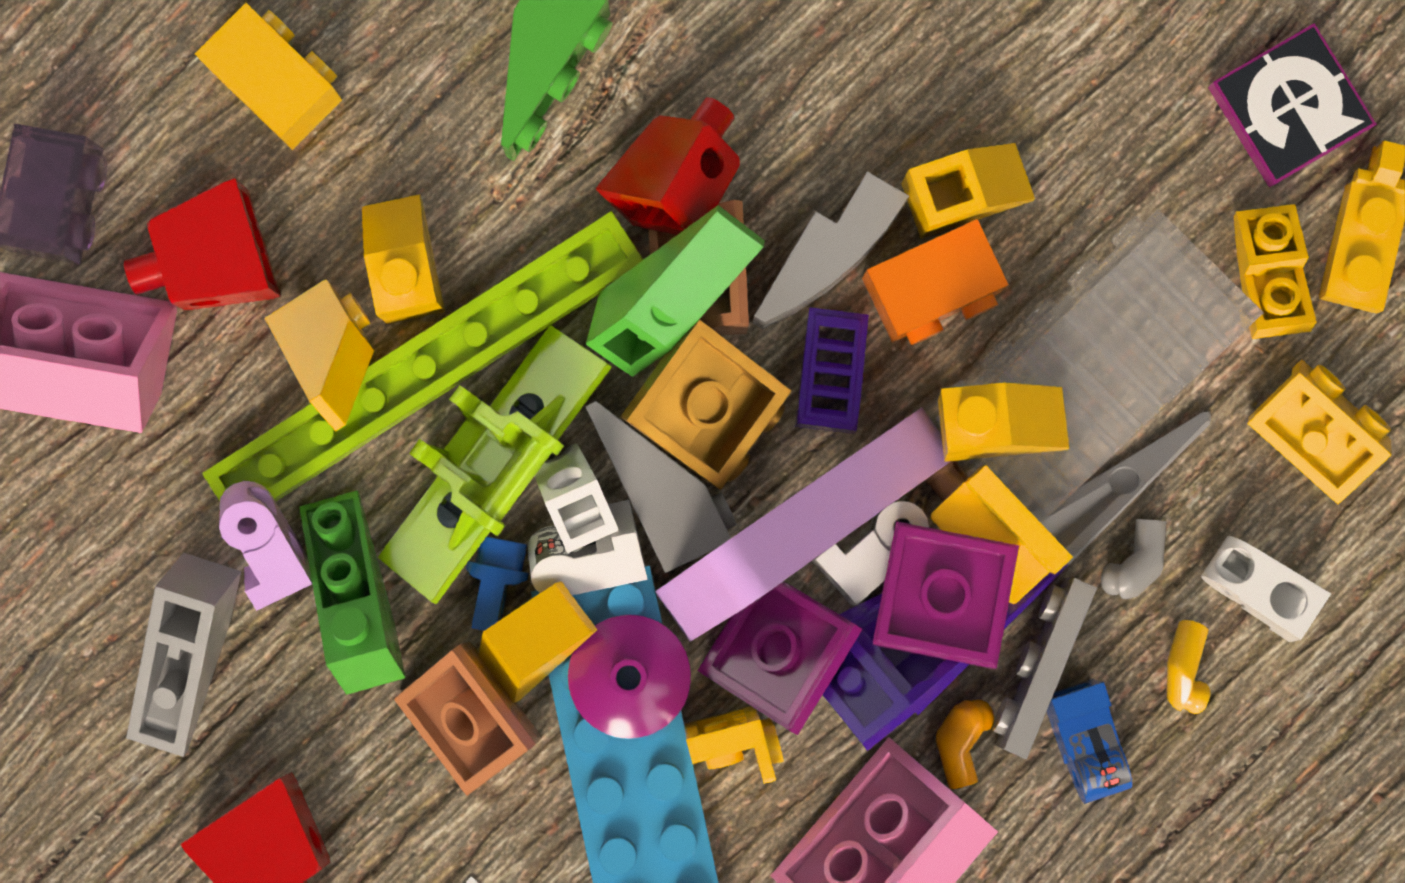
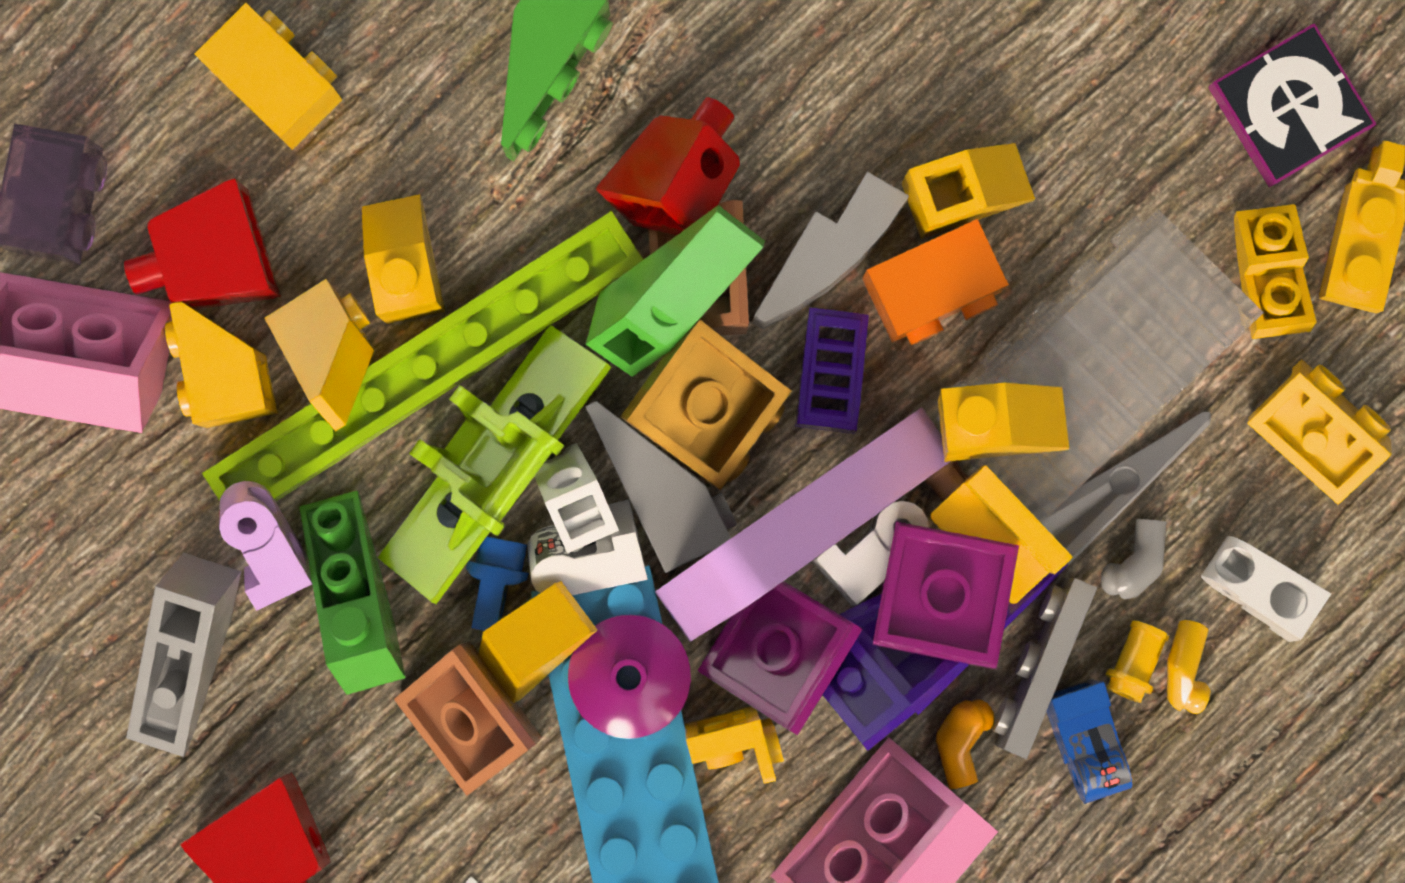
none -> yellow slope [165,302,278,428]
none -> yellow pin [1105,620,1170,703]

